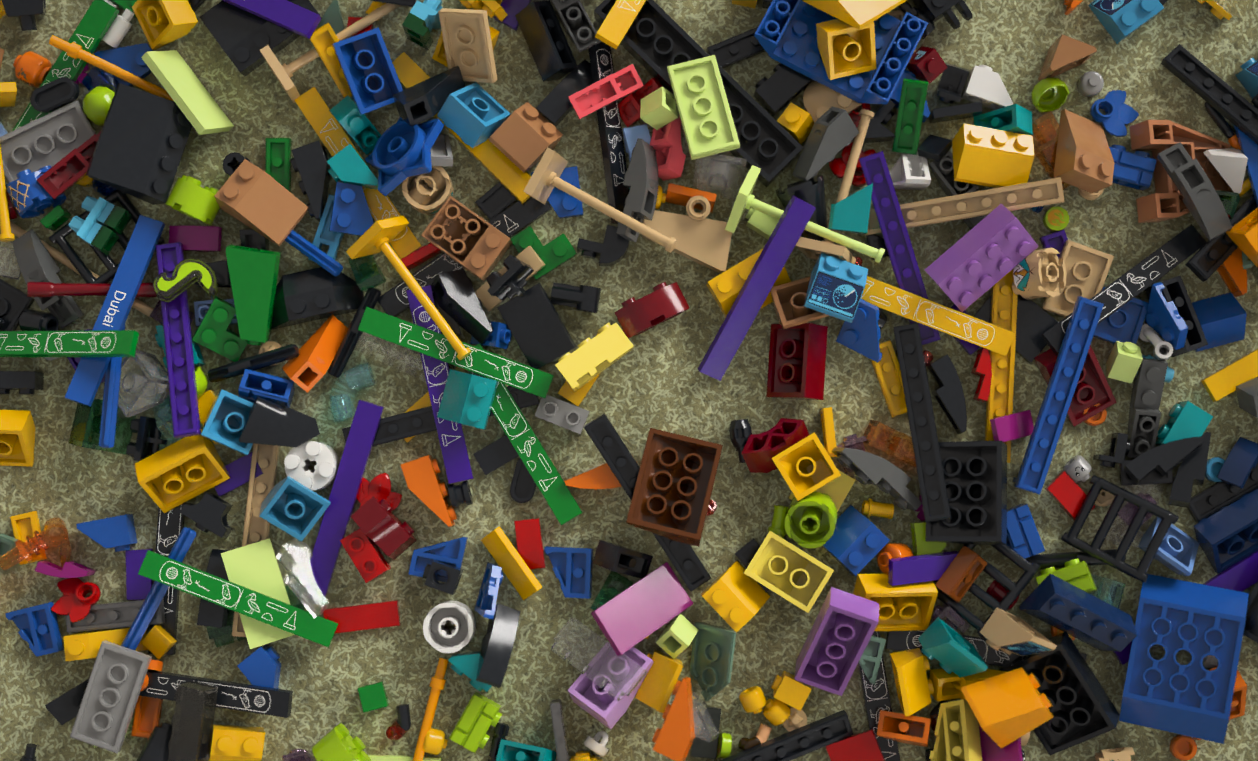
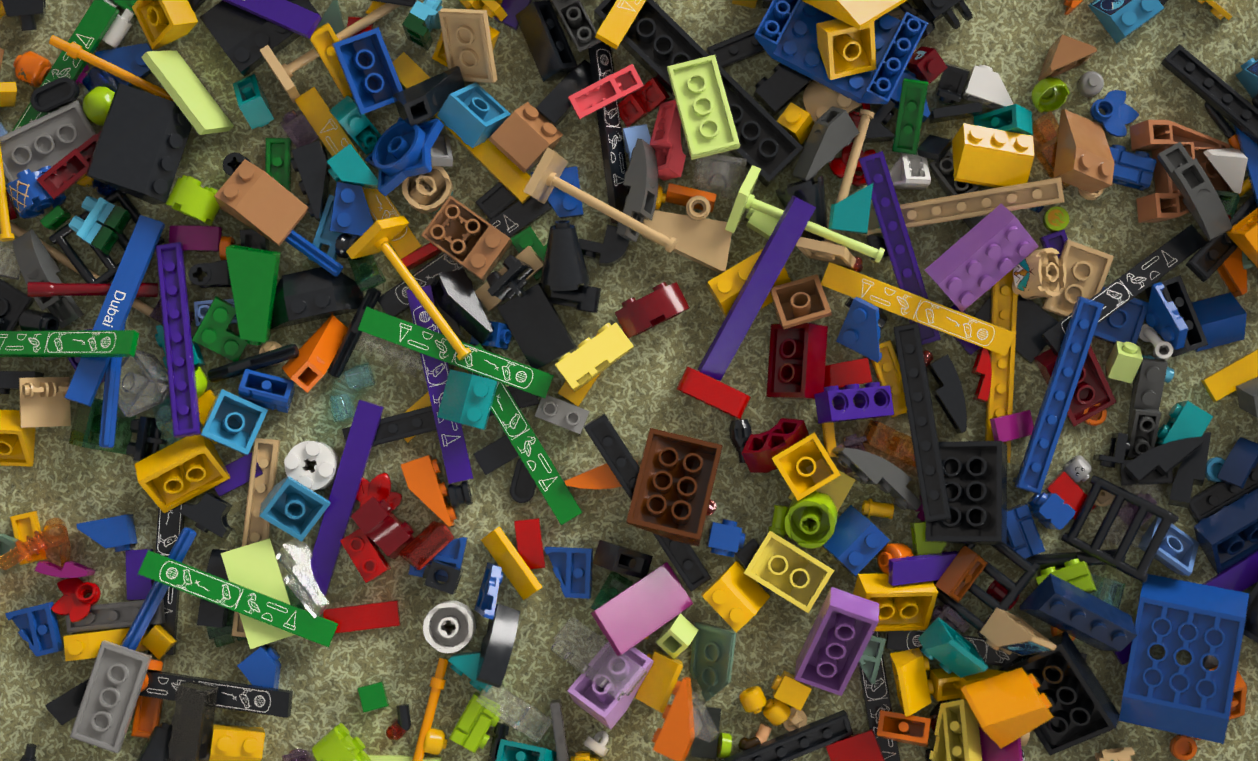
clear smoke animal [153,258,218,302] -> none
black panel [239,396,320,447] -> none
yellowish green brick [640,86,679,130] -> none
slope [804,252,868,323] -> none
none -> tan hinge [19,377,71,428]
none -> orange tile [219,236,235,261]
none -> teal slope [233,74,274,129]
none -> bracket [280,110,319,148]
none -> black wheel [335,234,362,260]
none -> clear red slope [399,521,454,570]
none -> clear slope [476,684,552,743]
none -> black cone [540,220,590,291]
none -> red beam [676,367,751,420]
none -> blue brick [707,519,745,557]
none -> dark purple brick [814,382,894,424]
none -> red slope [824,358,872,388]
none -> blue brick [1028,492,1076,530]

